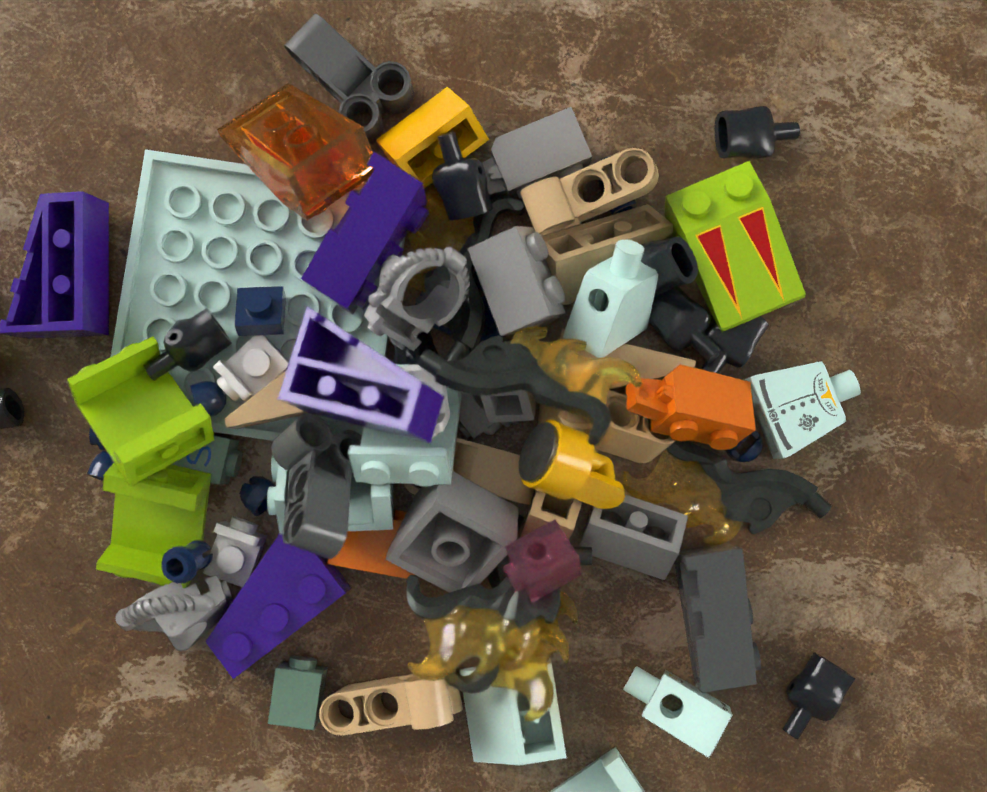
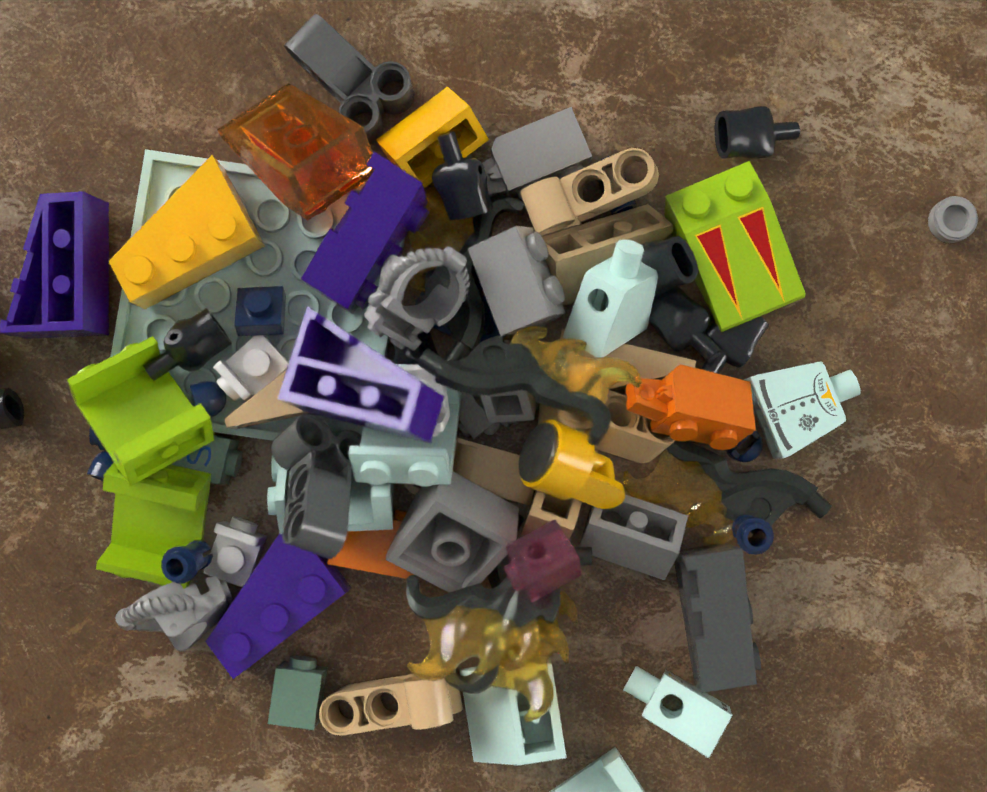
dark blue hinge [239,476,276,516] -> none
black piece [782,652,856,739] -> none
none -> yellow wedge [109,155,265,309]
none -> dark blue pin [732,514,774,555]
none -> light grey tile [928,196,978,243]

